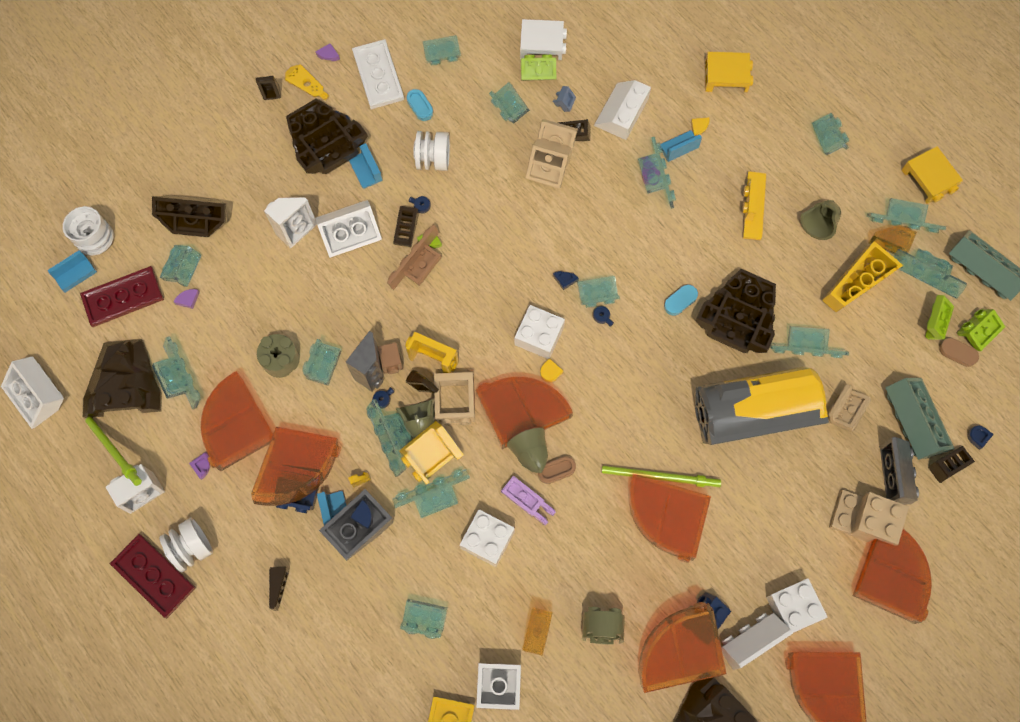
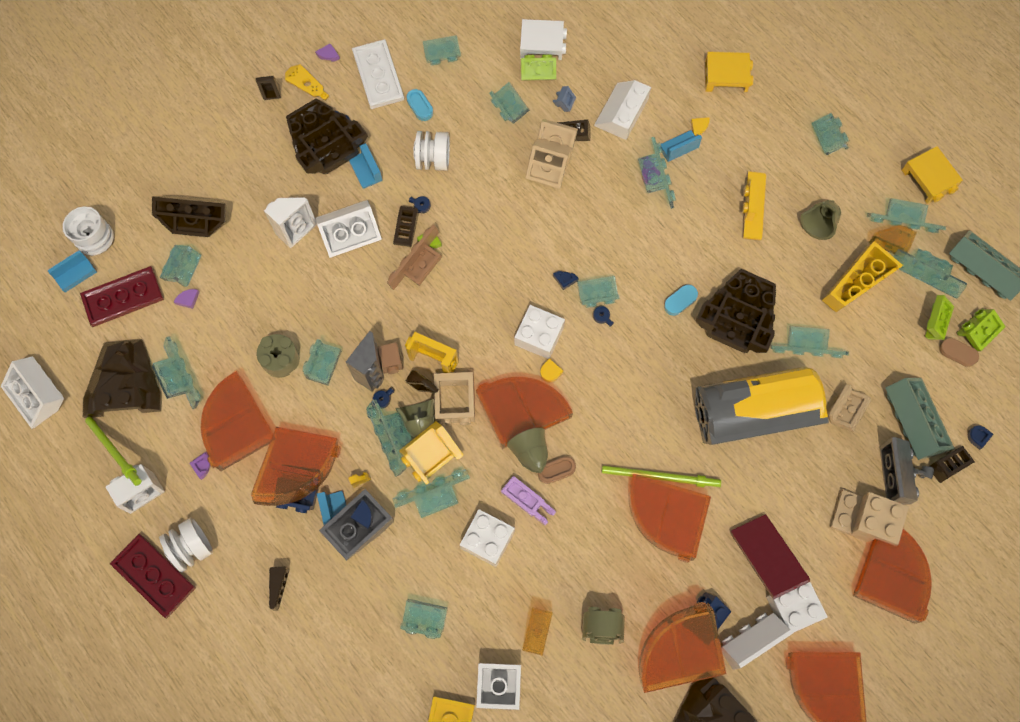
none -> dark red tile [731,514,810,600]
none -> dark grey hand [914,466,934,479]

